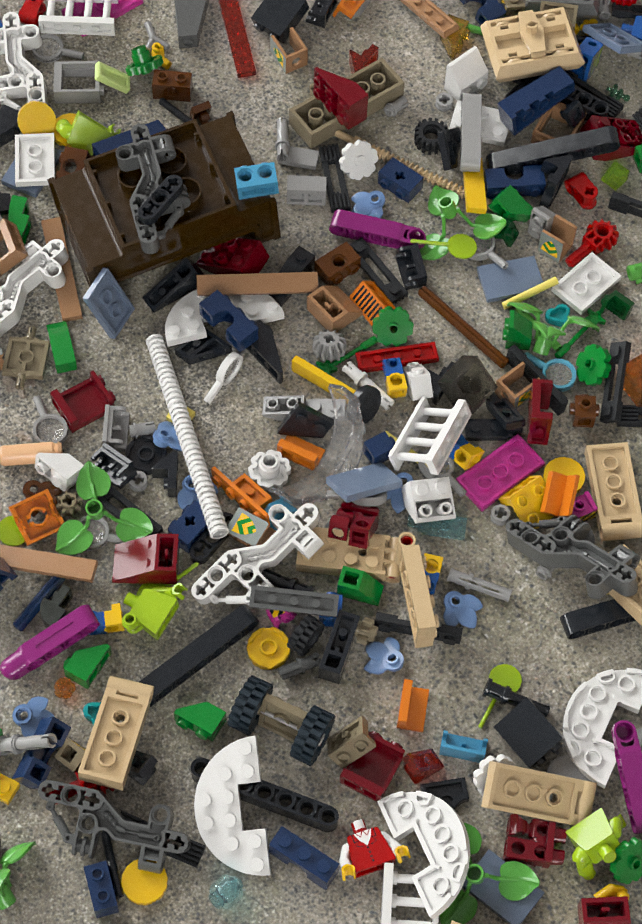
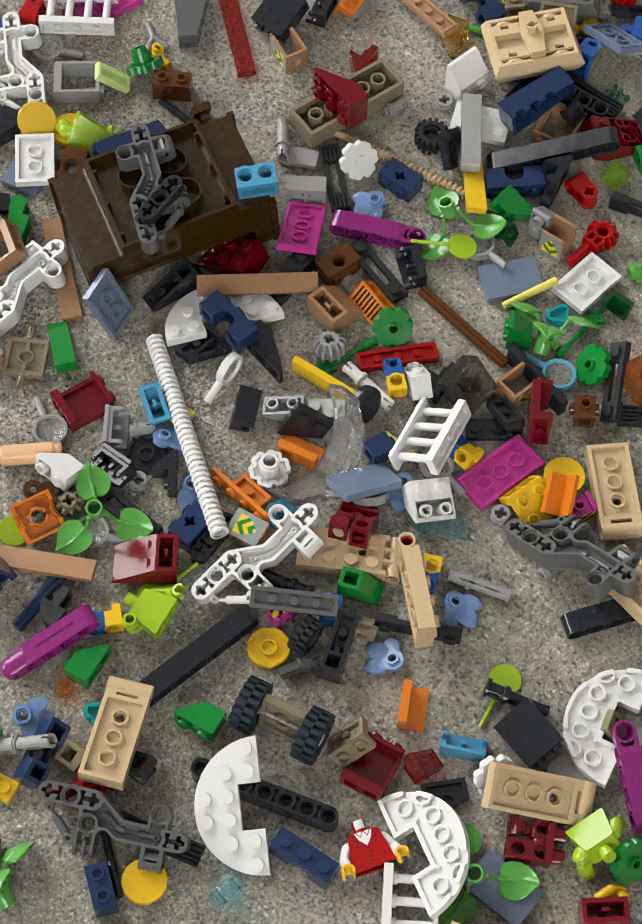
none -> dark azure slope [138,382,171,425]
none -> black hinge [228,384,263,432]
none -> dark pink tile [276,200,327,255]
none -> olive bracket [600,709,626,742]

